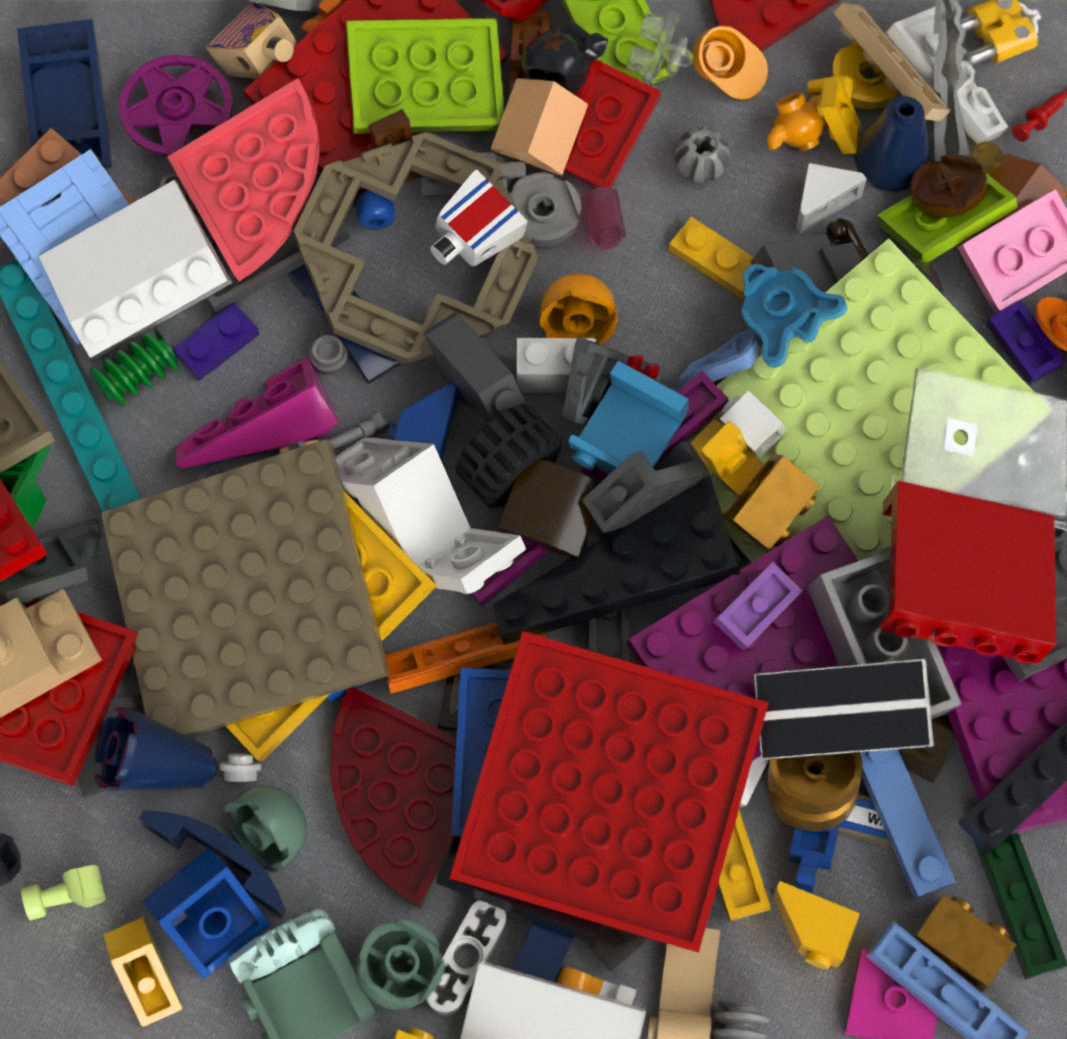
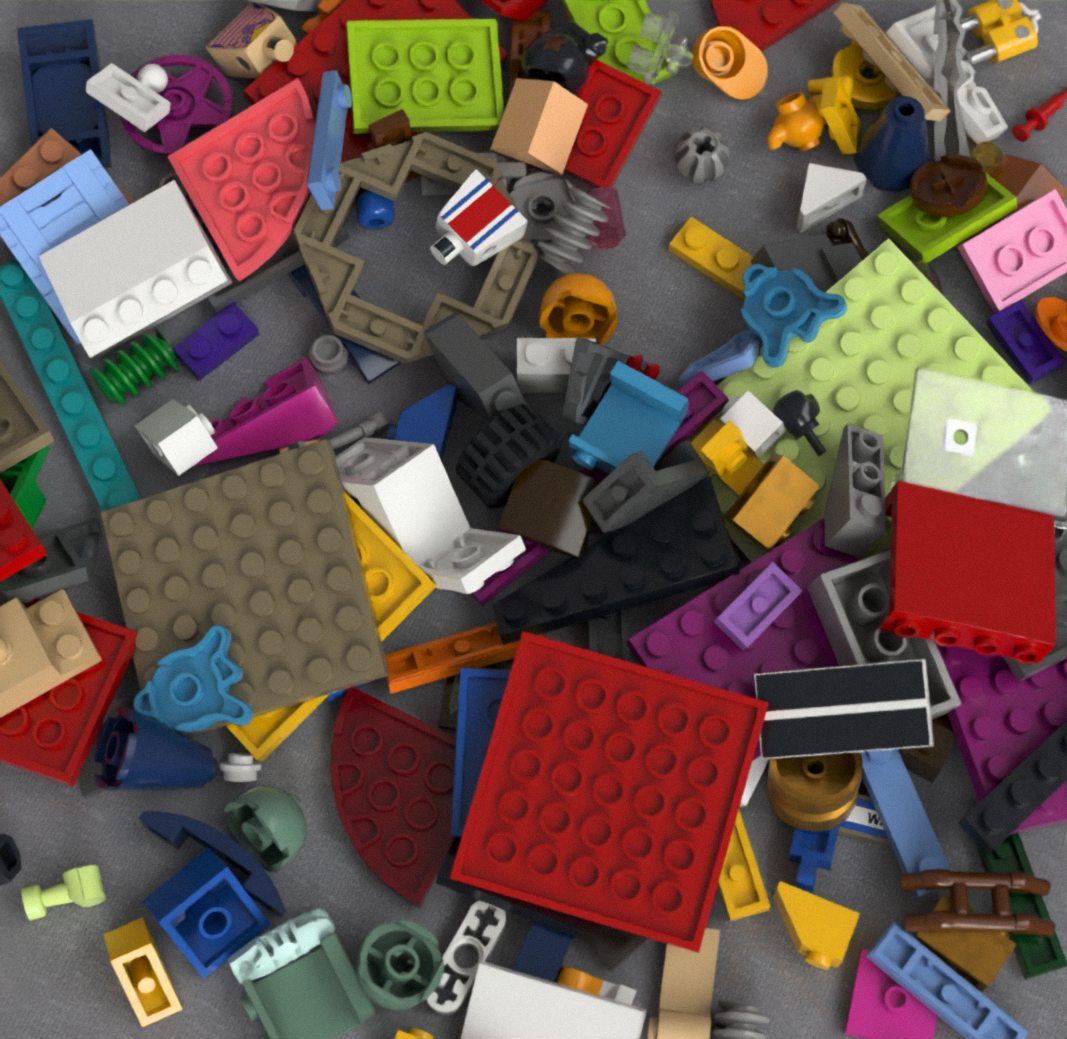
none -> white plate [86,63,171,132]
none -> white brick [134,399,218,476]
none -> dark azure tile [134,625,254,733]
none -> medium blue plate [307,70,352,211]
none -> light grey piece [537,187,613,274]
none -> black piece [773,390,827,457]
none -> light grey slope [824,423,886,558]
none -> reddish brown piece [901,869,1055,937]

